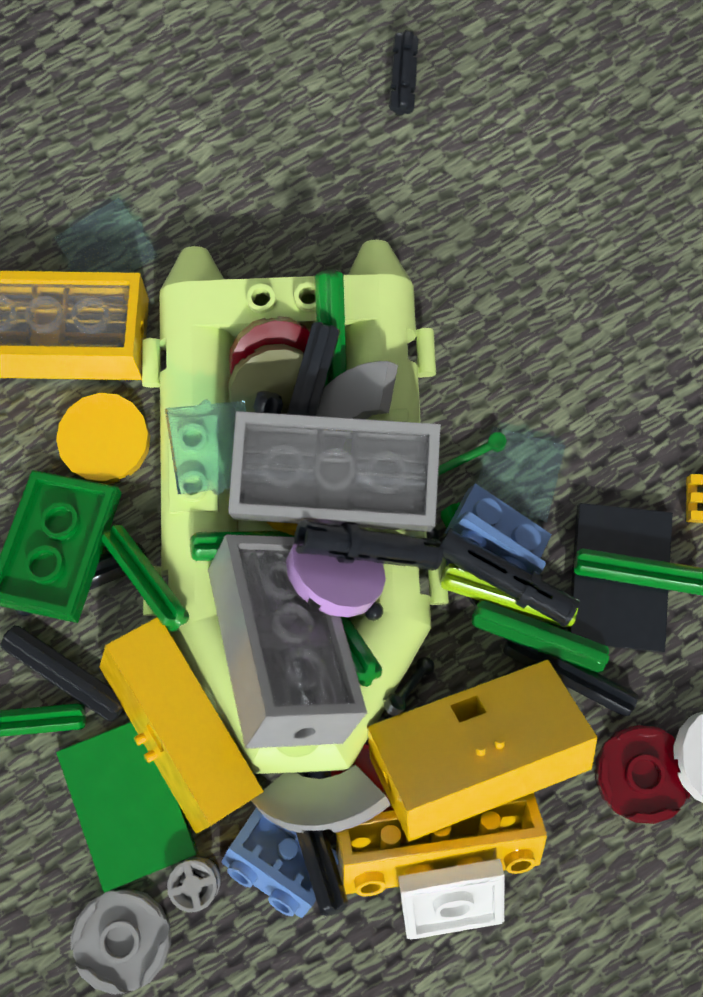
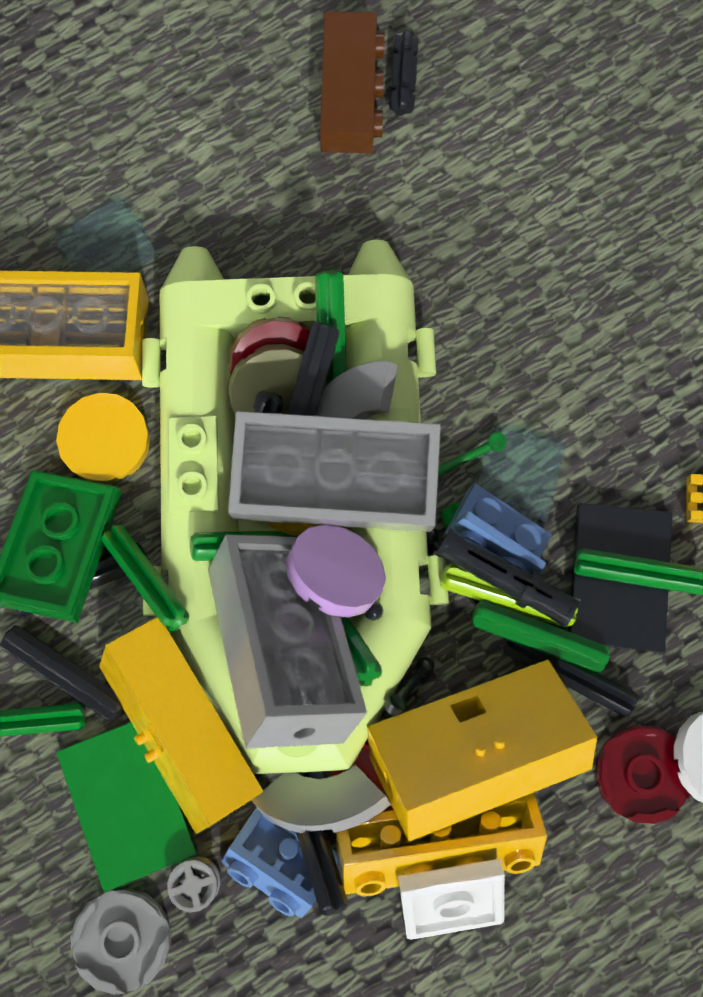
clear light blue piece [165,400,246,495] -> none
black pin [294,520,443,571] -> none
none -> reddish brown brick [320,11,385,154]

